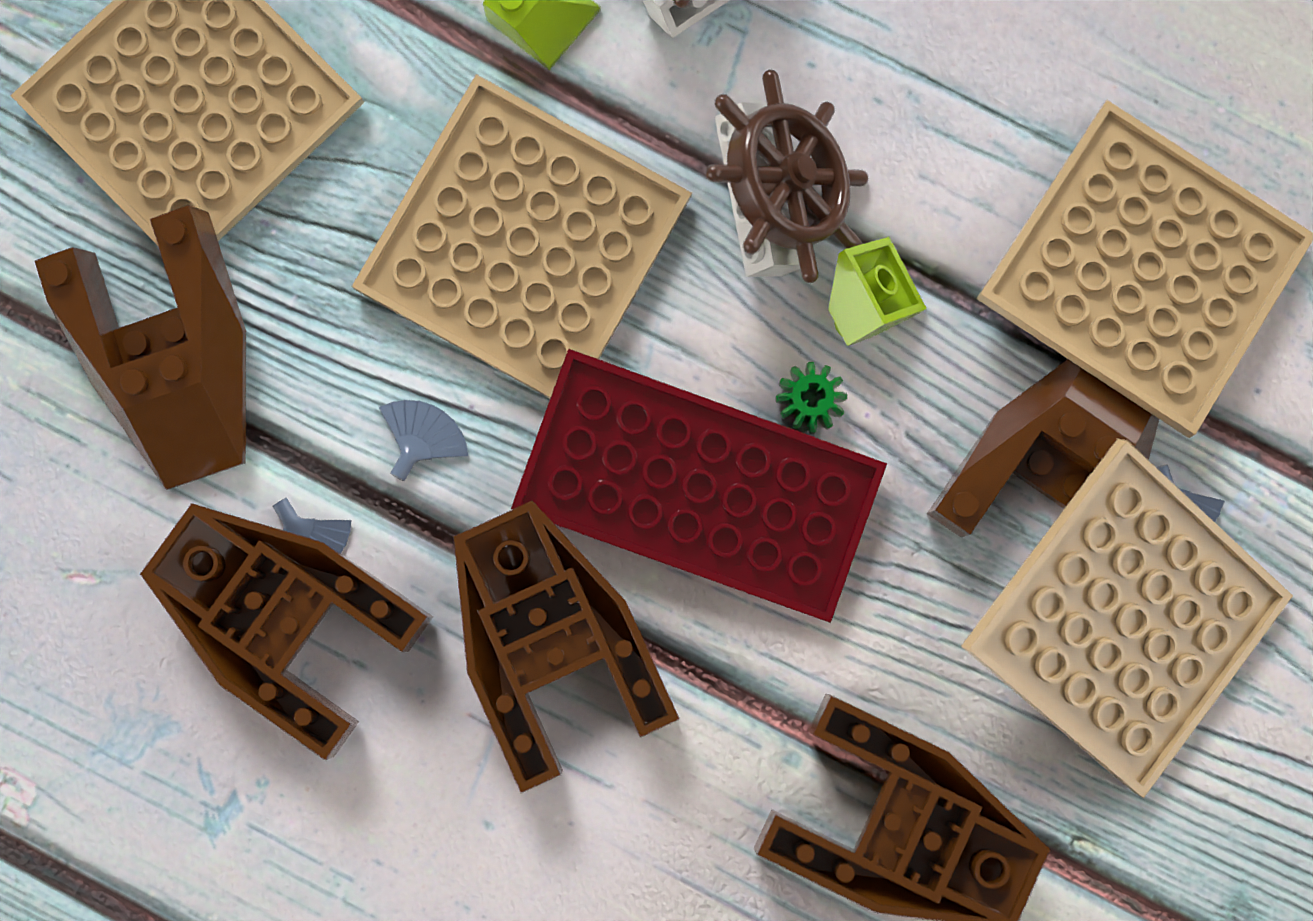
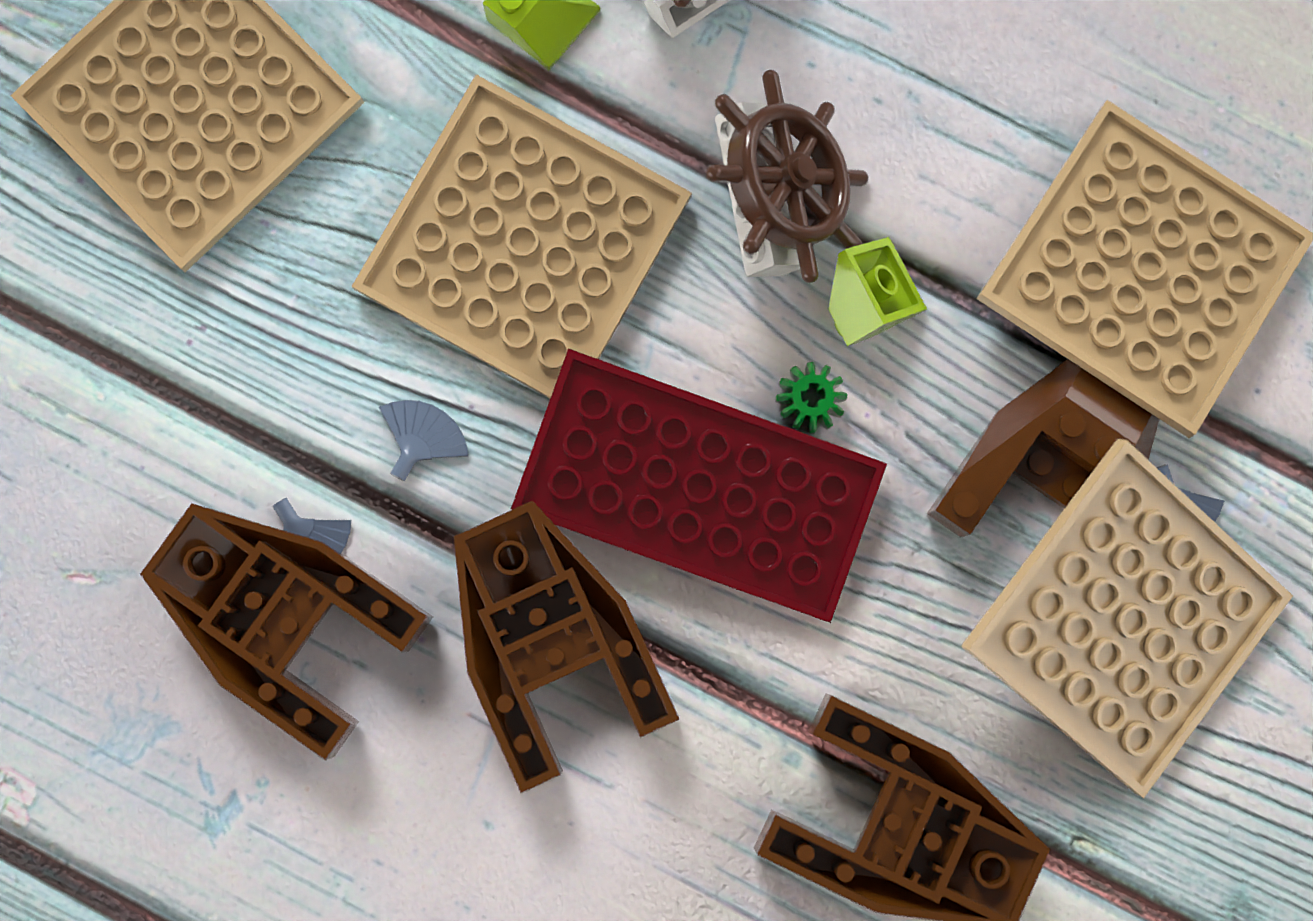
reddish brown wedge [34,205,246,490] -> none

